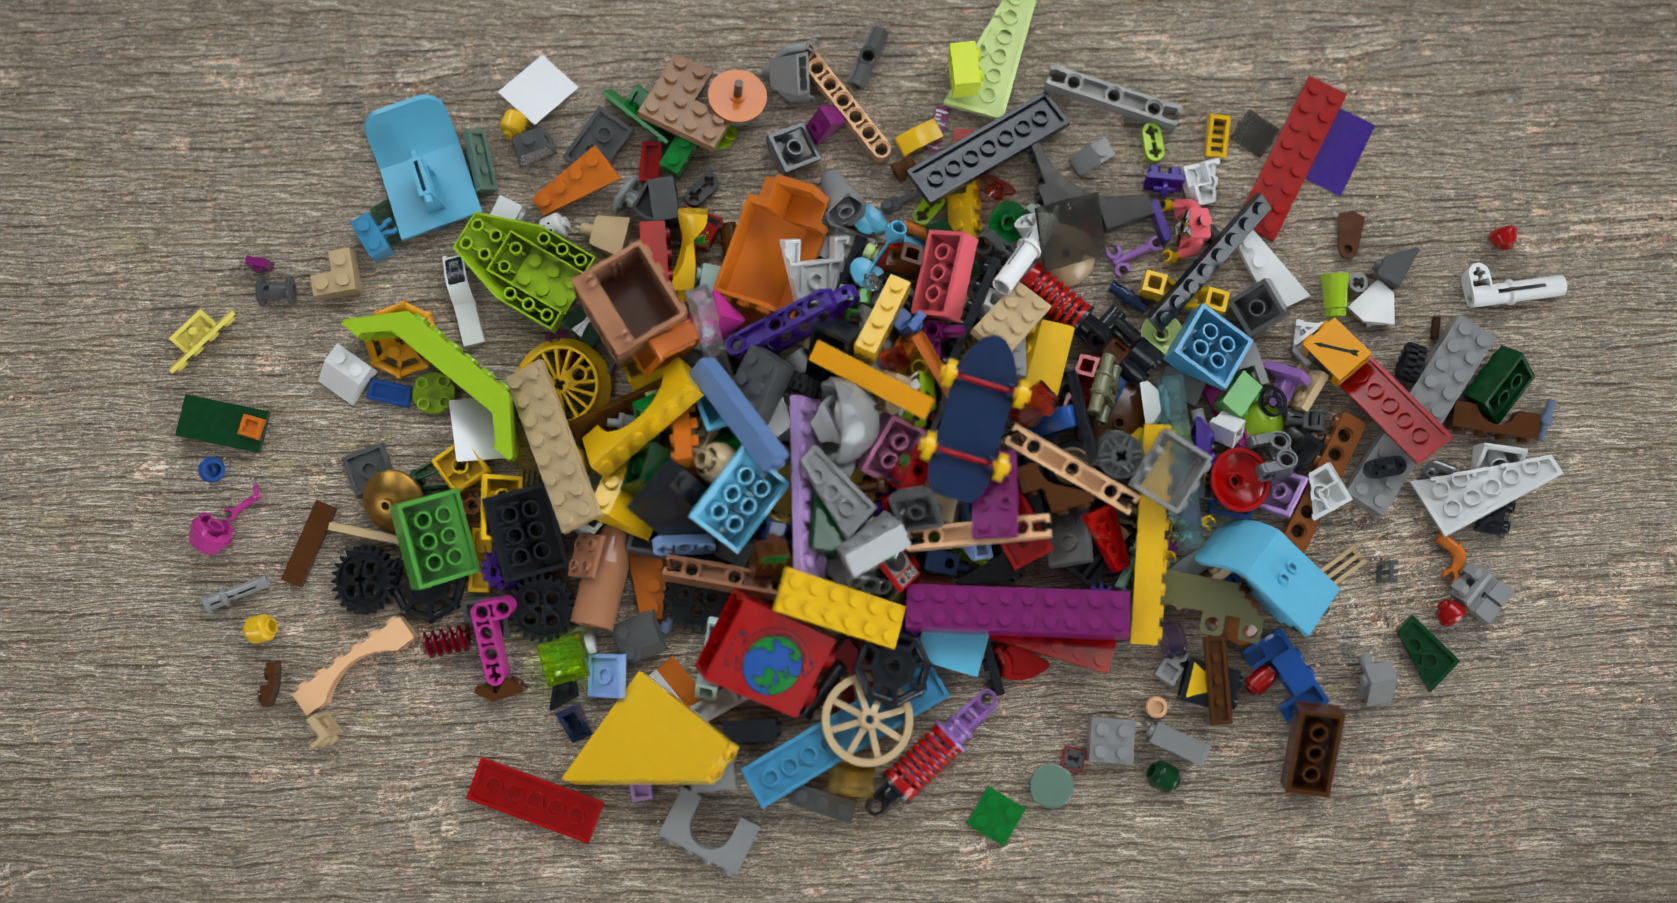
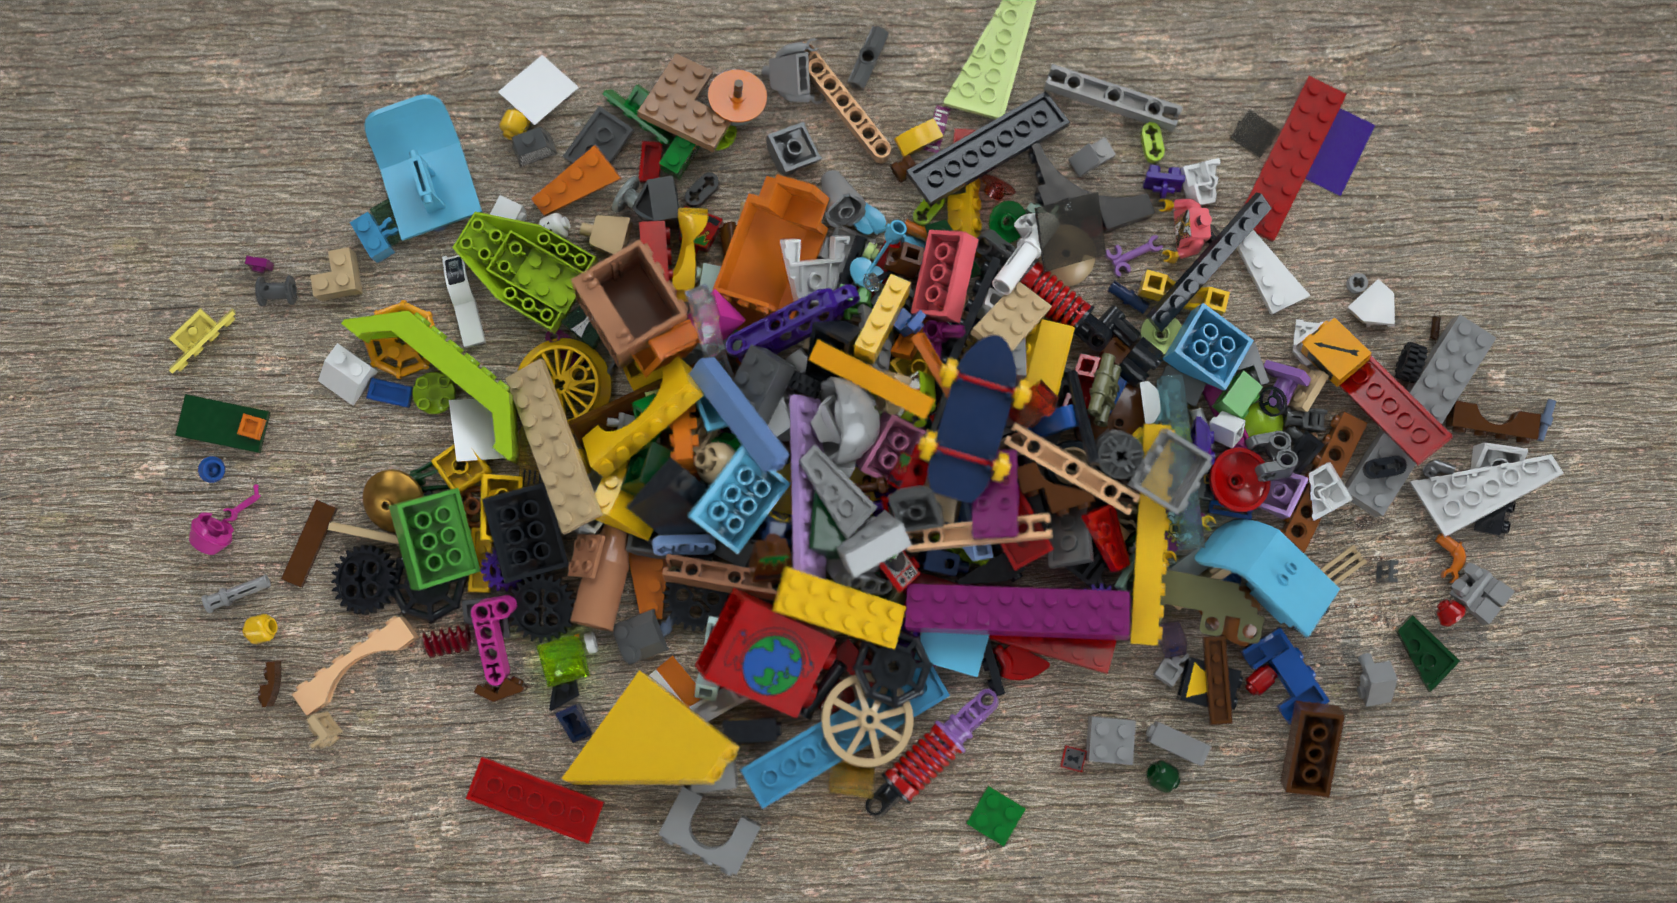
dark grey tile [342,442,393,498] -> none
sand green plate [463,129,498,192] -> none
light blue plate [588,654,626,698] -> none
lavender tile [629,785,654,803] -> none
dark grey brick [788,783,858,824] -> none
magenta brick [806,104,846,146] -> none
clear red slope [879,344,911,372] -> none
dark grey piece [881,188,921,215] -> none
neon yellow brick [947,41,984,98] -> none
sand green tile [1029,763,1074,808] -> none
light nougat tile [1145,696,1168,718] -> none
dark purple tile [1150,199,1172,245] -> none
yellow slope [1205,114,1231,158] -> none
dark grey brick [1228,278,1291,337] -> none
lime plant [1319,273,1350,318] -> none
reddish brown piece [1338,210,1365,259] -> none
dark grey slope [1371,248,1420,290] -> none
white piece [1461,263,1567,308] -> none
dark green slope [1464,345,1536,424] -> none
red cone [1488,225,1517,251] -> none

